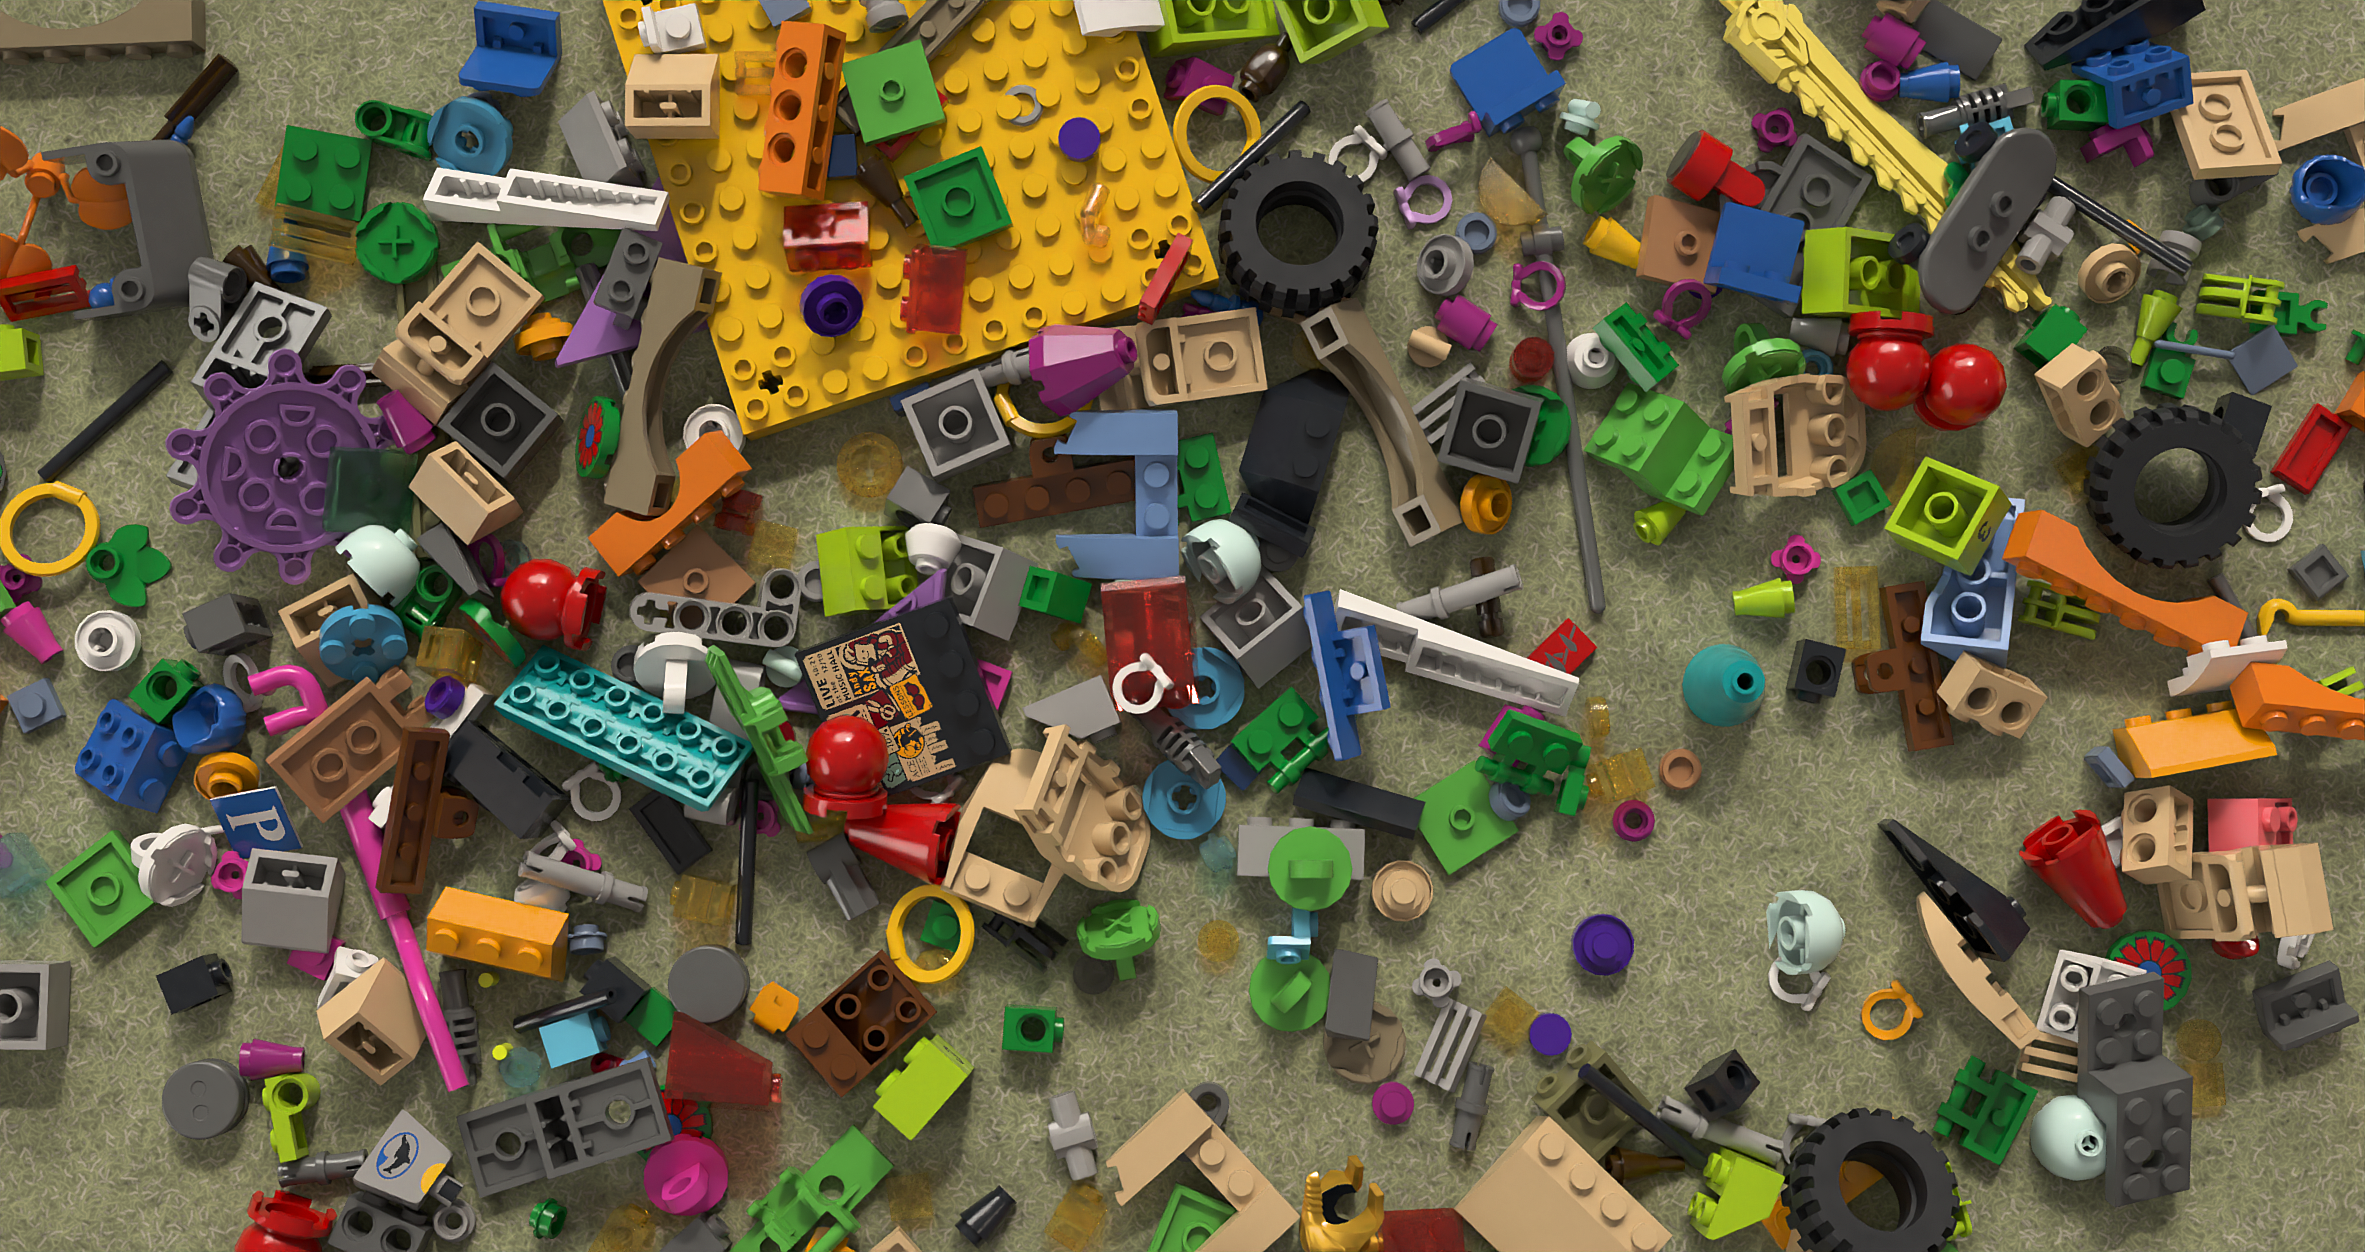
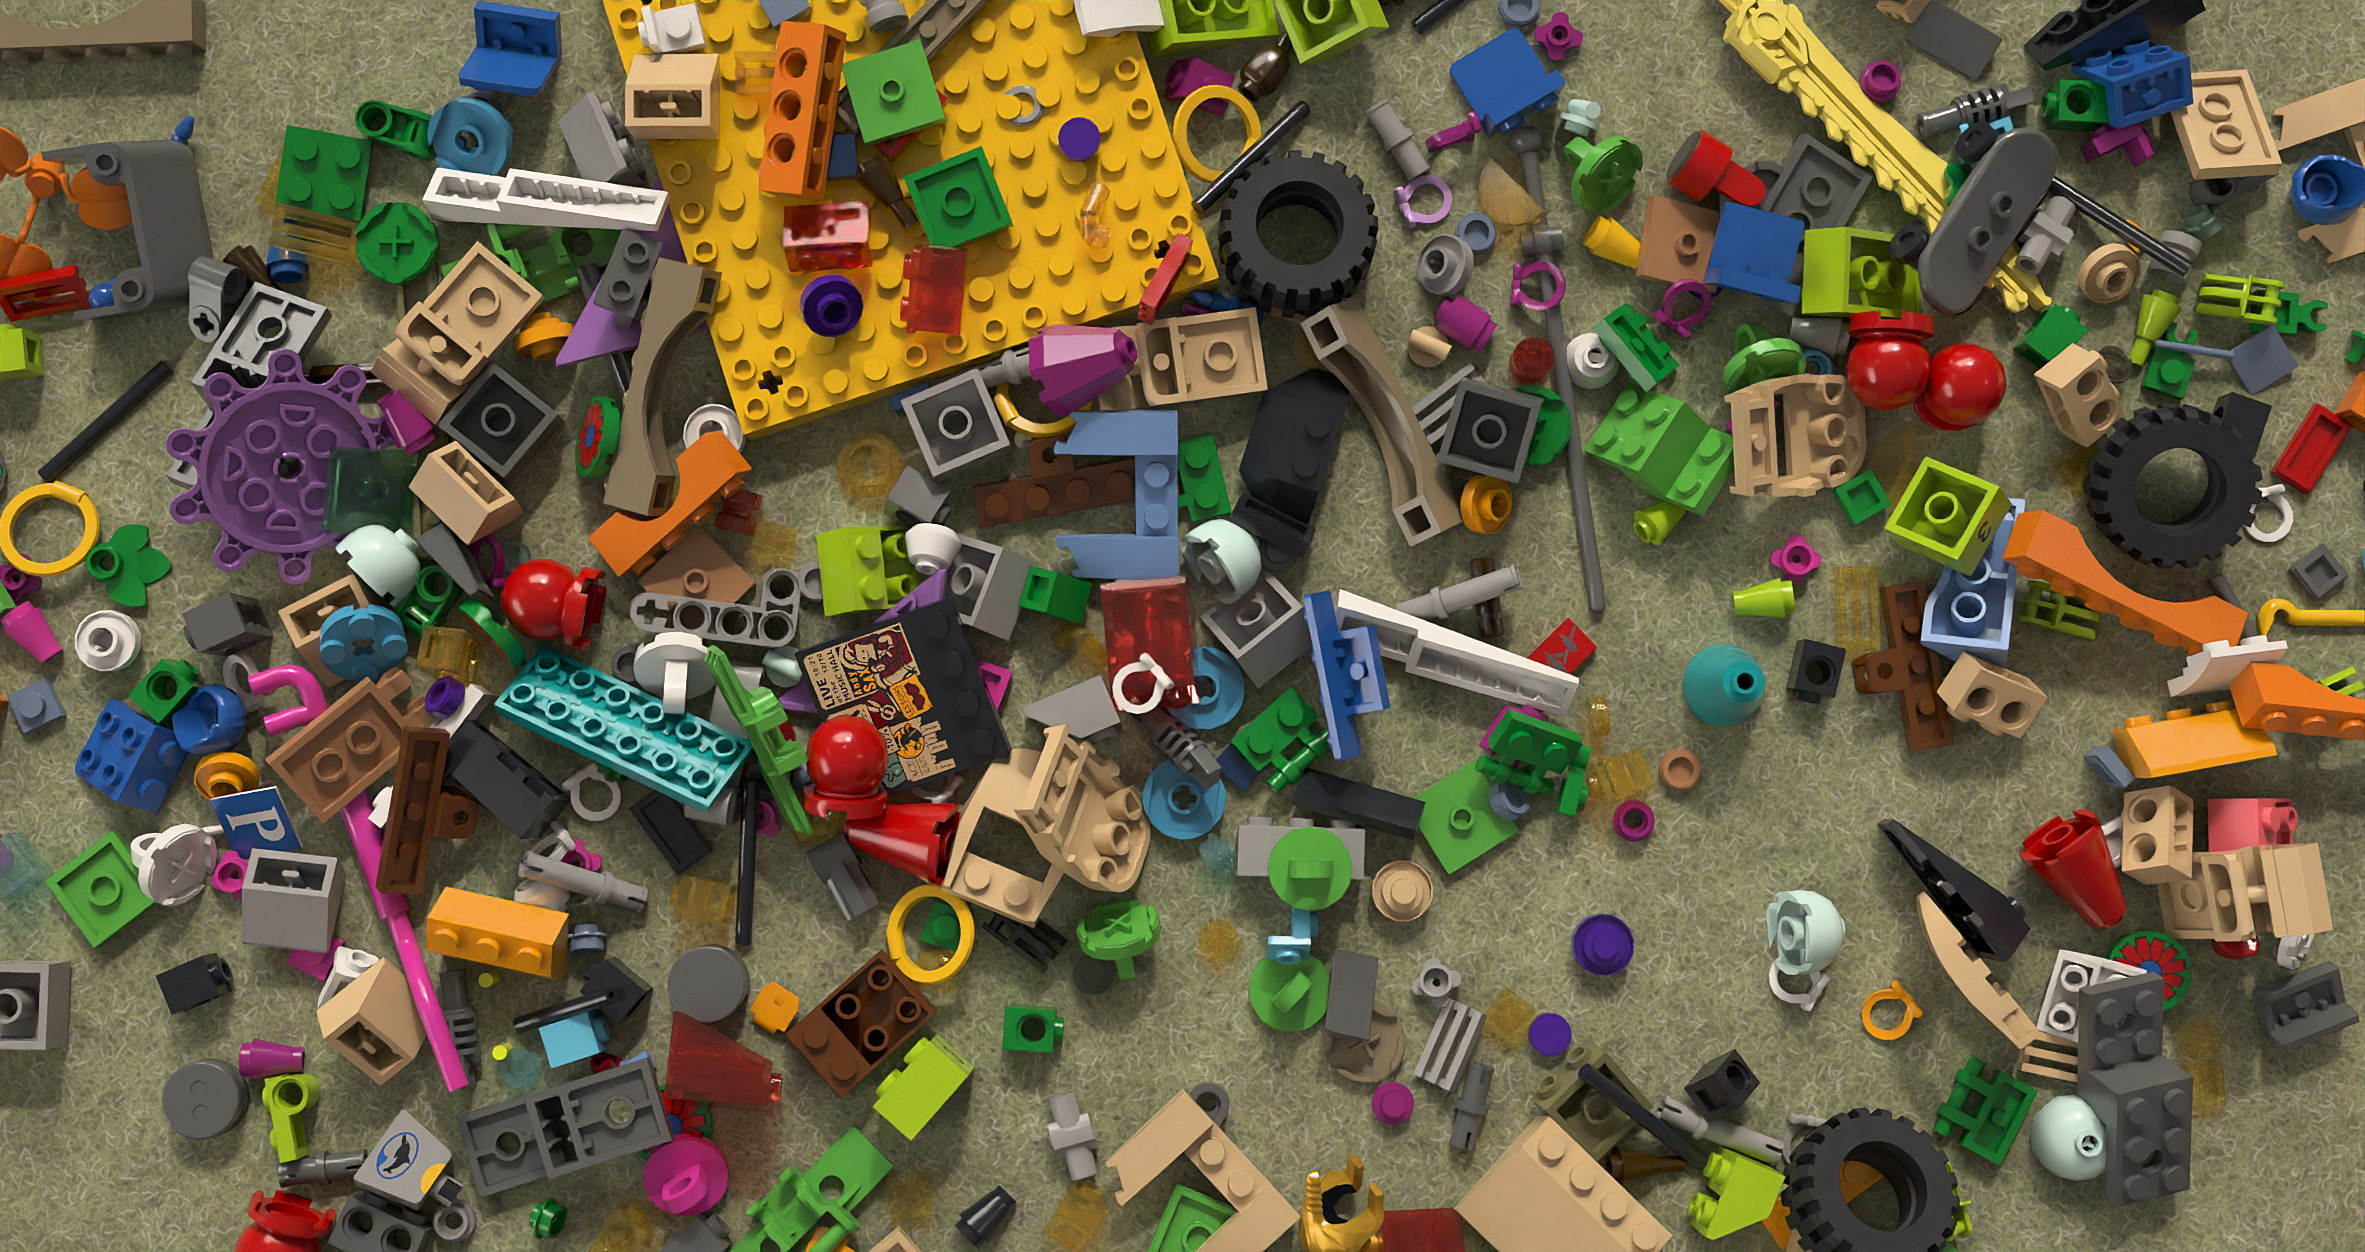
dark brown axle [152,53,238,140] -> none
green tile [625,987,683,1047] -> none
white piece [1328,125,1388,182] -> none
magenta plate [1751,107,1797,153] -> none
magenta brick [1861,12,1926,70] -> none
blue cone [1898,61,1960,103] -> none

